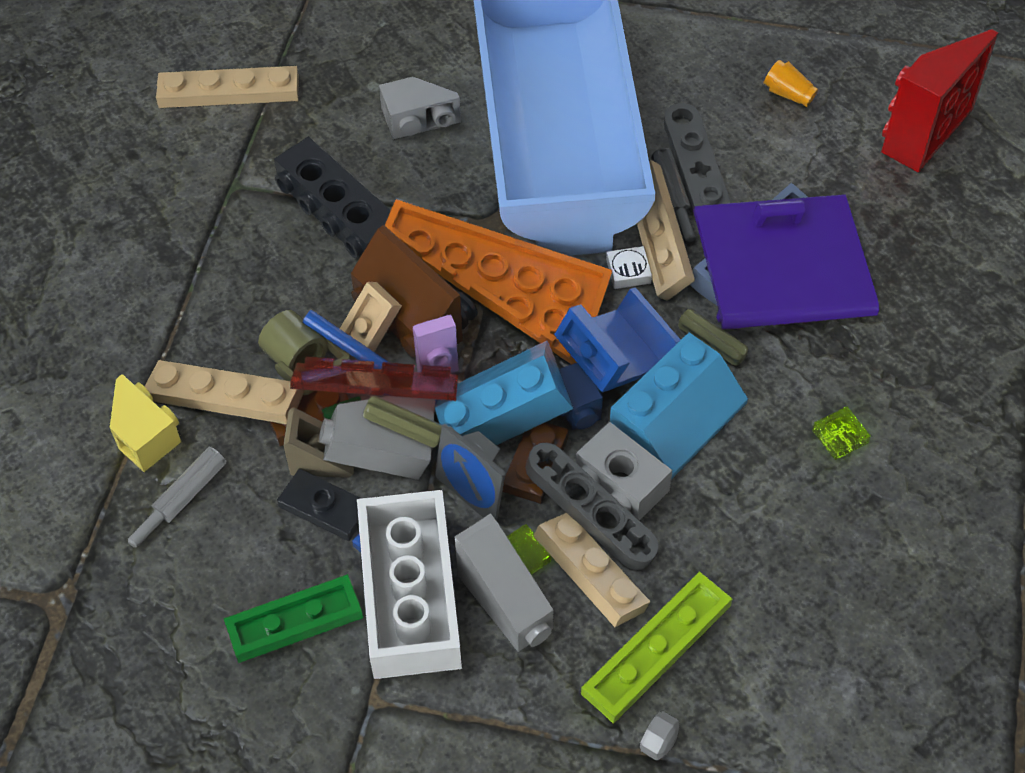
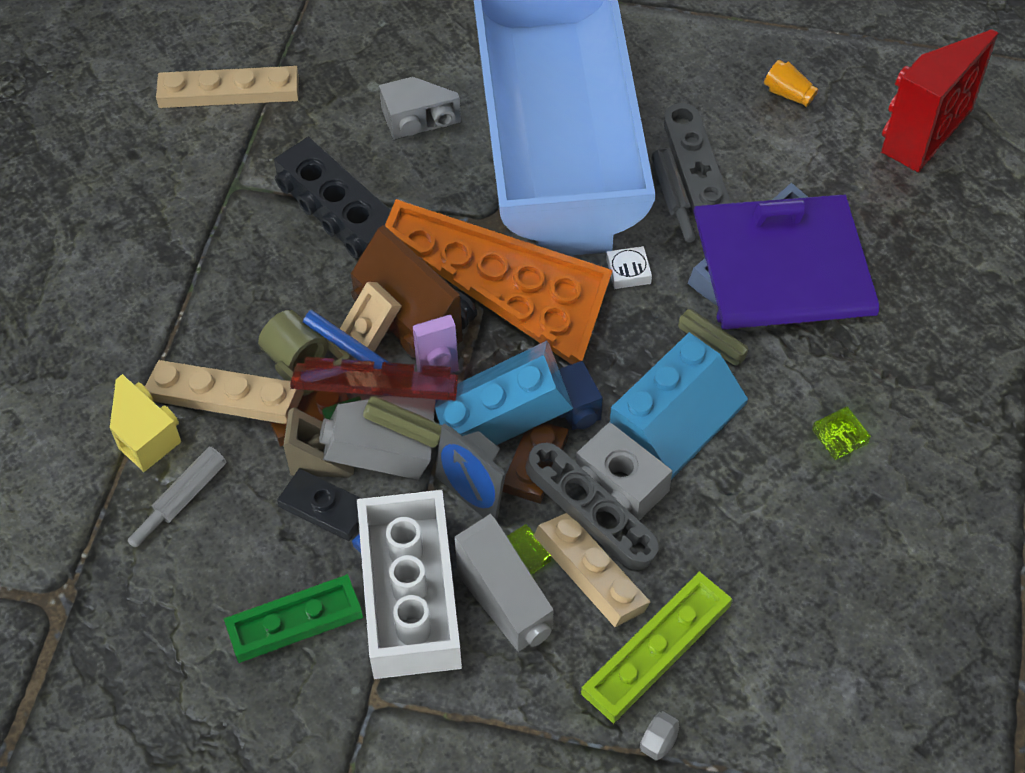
blue panel [554,287,681,393] -> none
tan plate [637,160,695,301] -> none

